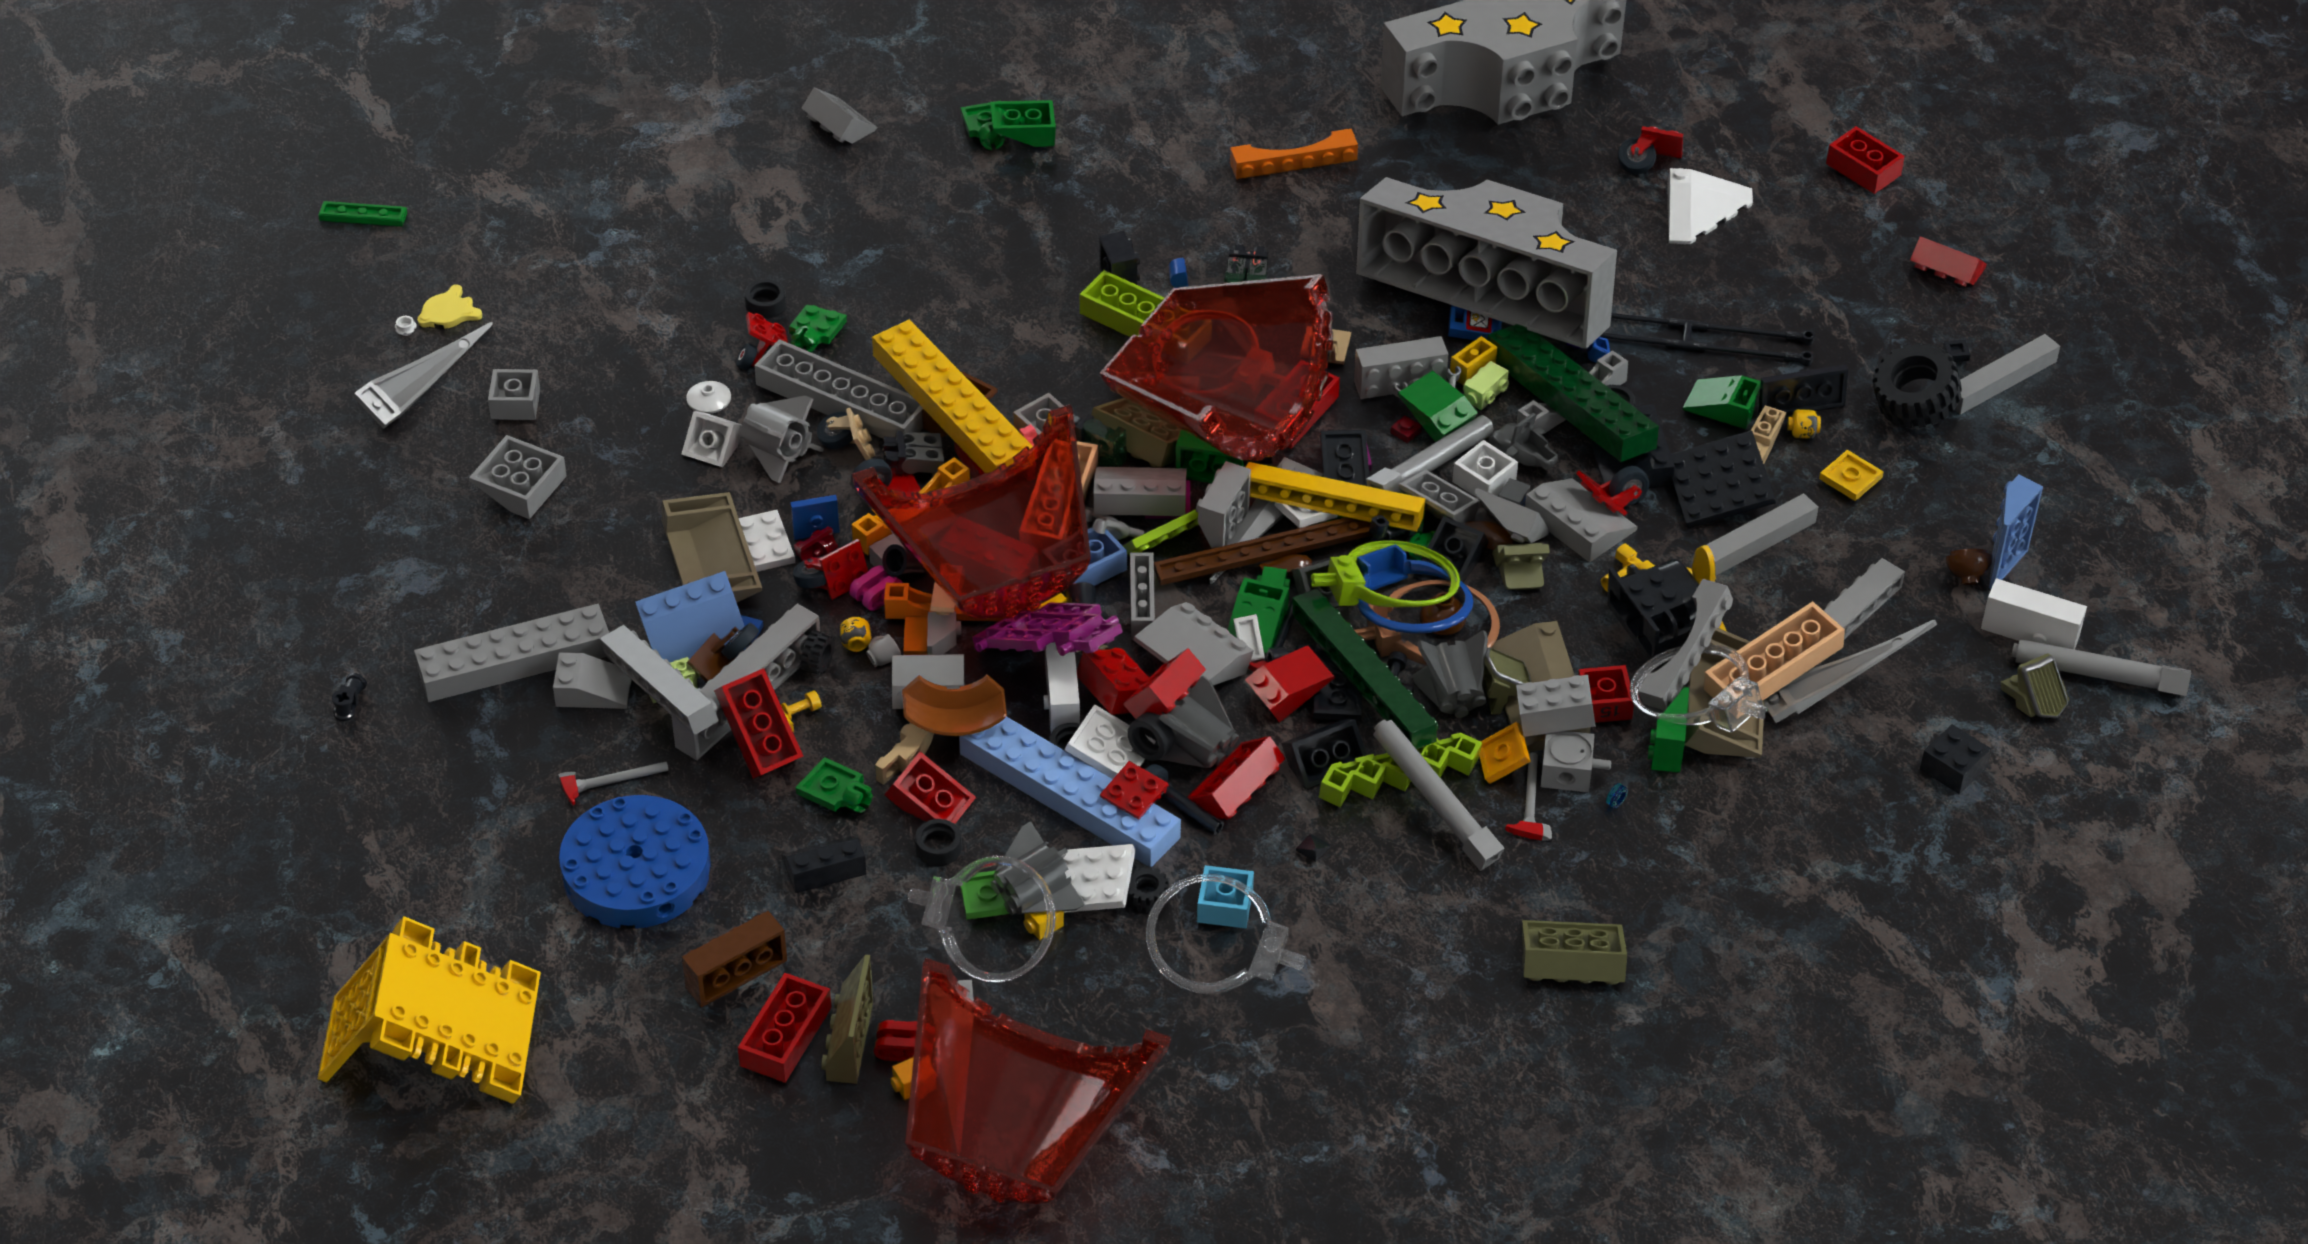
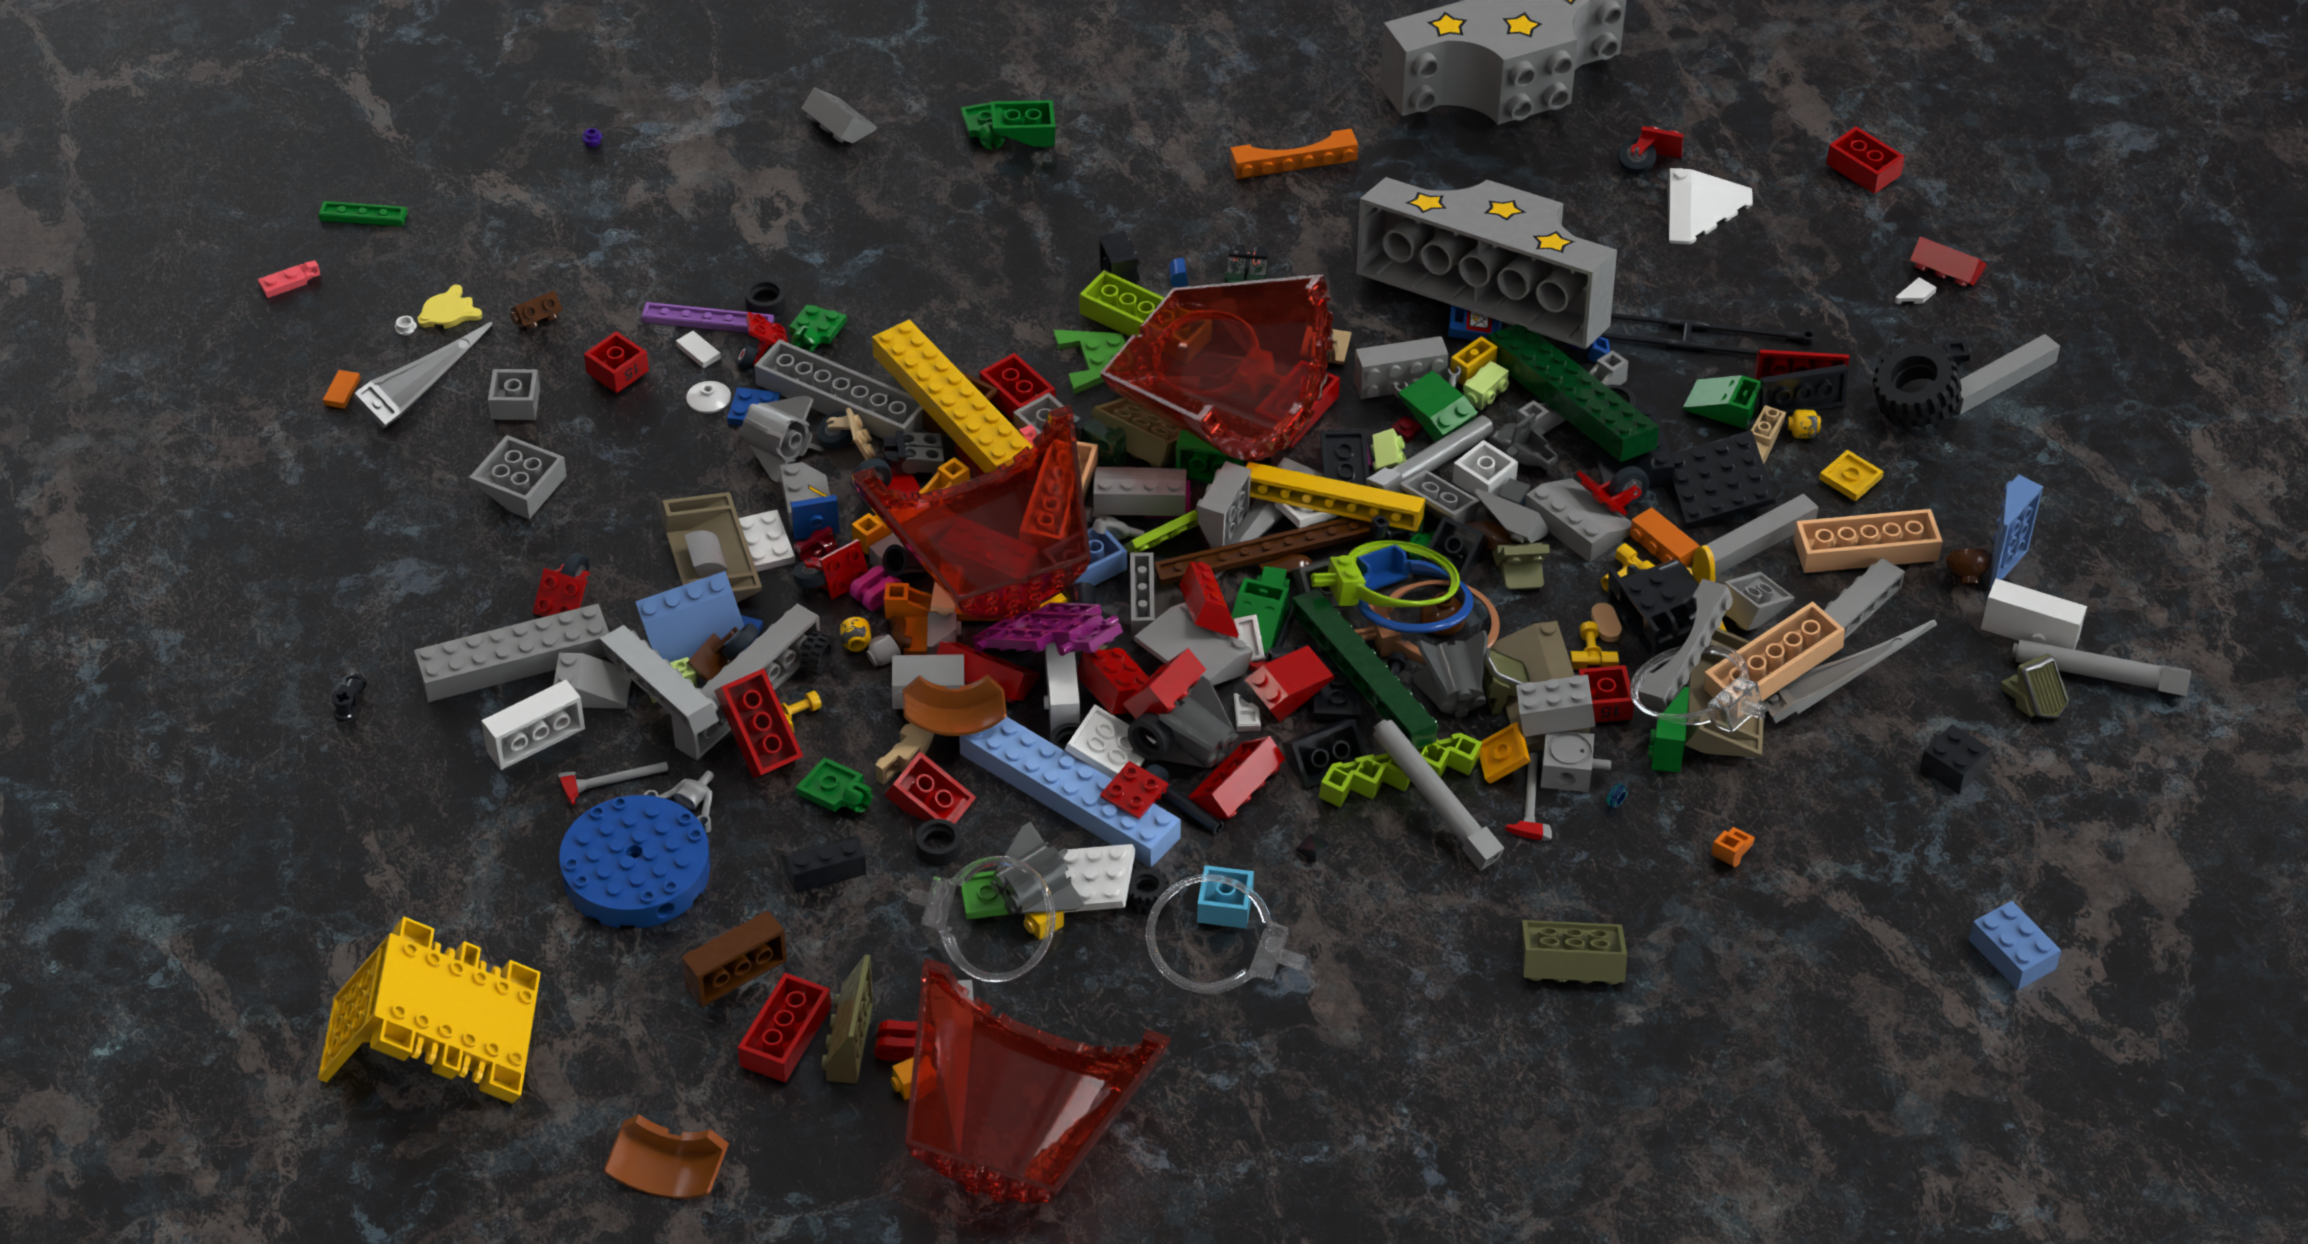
white slope [681,411,742,467] -> none
none -> coral hinge [258,260,320,298]
none -> orange tile [323,370,361,409]
none -> white brick [481,680,585,770]
none -> reddish brown brick [510,290,563,330]
none -> red plate [532,553,590,617]
none -> dark purple plate [582,128,602,147]
none -> red brick [584,331,649,393]
none -> dark orange panel [604,1114,729,1199]
none -> medium lavender tile [641,302,774,333]
none -> light grey piece [644,771,714,833]
none -> white tile [676,331,721,368]
none -> light grey brick [685,530,728,578]
none -> blue plate [727,387,781,426]
none -> light grey slope [780,462,830,532]
none -> reddish brown arm [889,616,912,650]
none -> red slope [936,641,1040,703]
none -> red brick [979,353,1056,421]
none -> bright green wing [1053,330,1133,395]
none -> red slope [1179,561,1239,638]
none -> white tile [1233,693,1261,732]
none -> yellowish green brick [1371,428,1406,473]
none -> yellow bar [1569,621,1619,670]
none -> light nougat tile [1591,603,1622,642]
none -> orange brick [1630,507,1700,567]
none -> orange brick [1711,827,1755,867]
none -> light grey slope [1723,572,1795,631]
none -> red slope [1755,350,1849,381]
none -> light nougat brick [1793,509,1943,573]
none -> white tile [1895,278,1937,304]
none -> medium blue brick [1969,901,2061,990]

